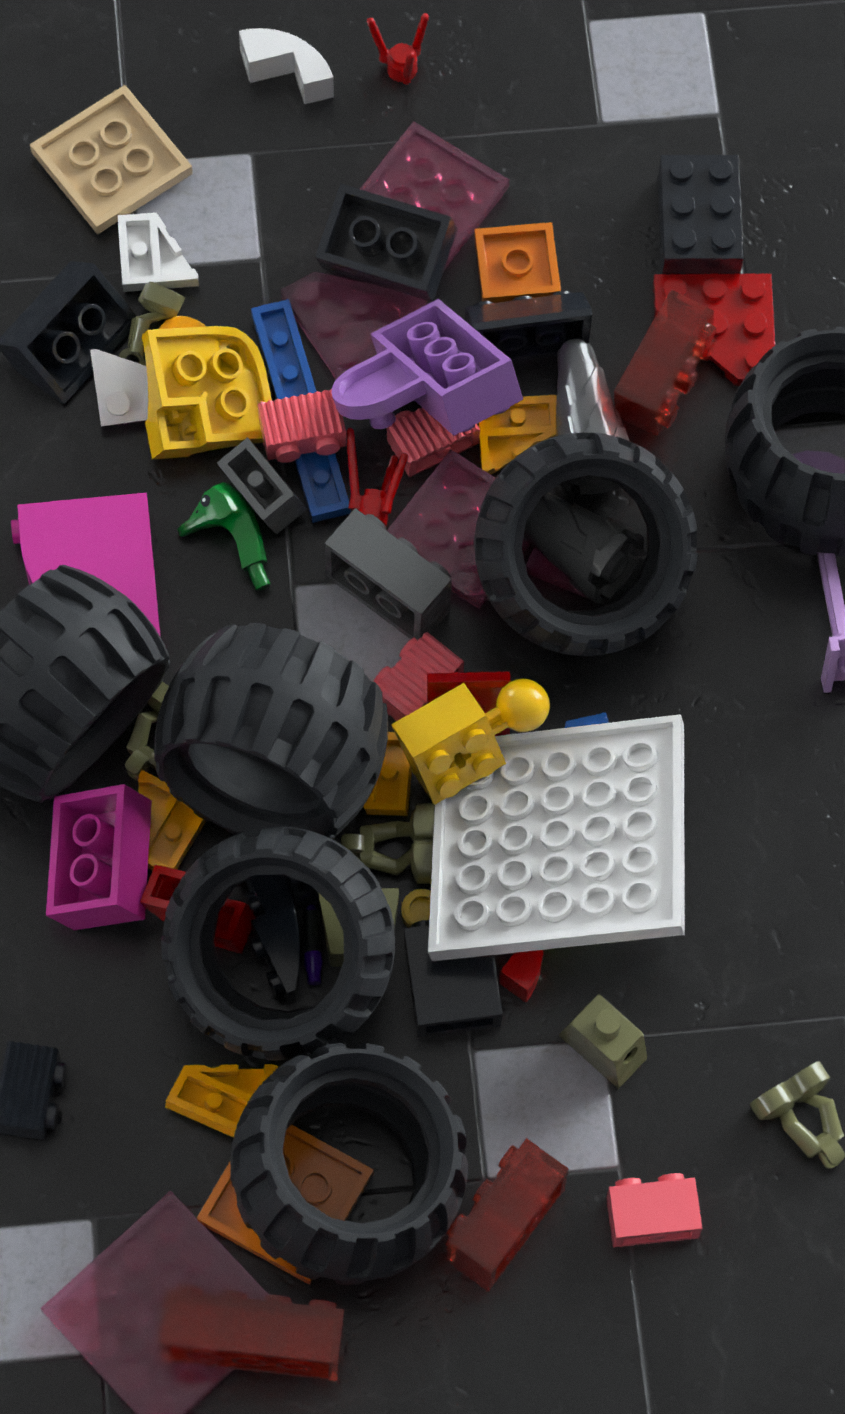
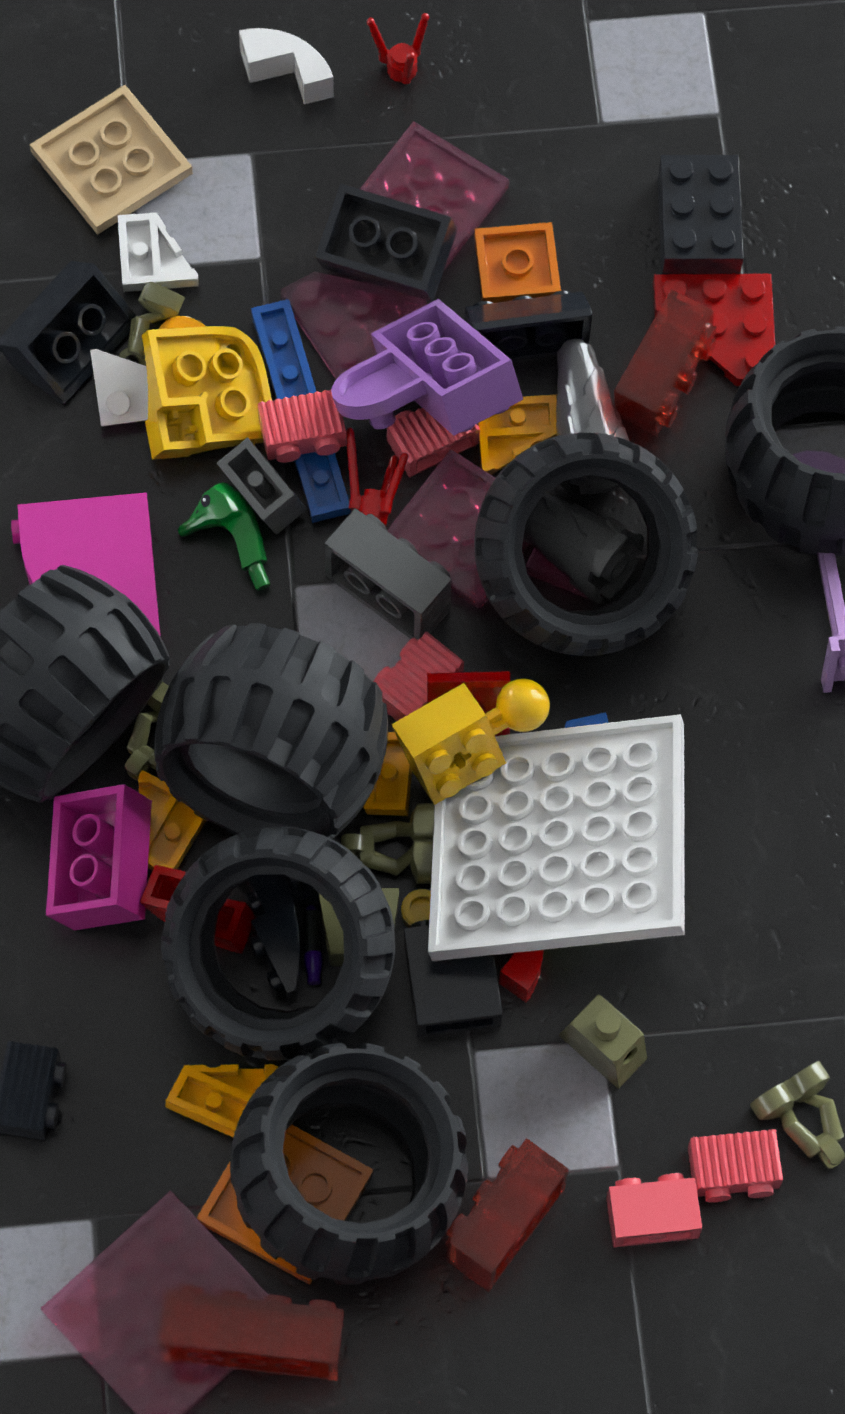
none -> coral brick [688,1129,783,1203]

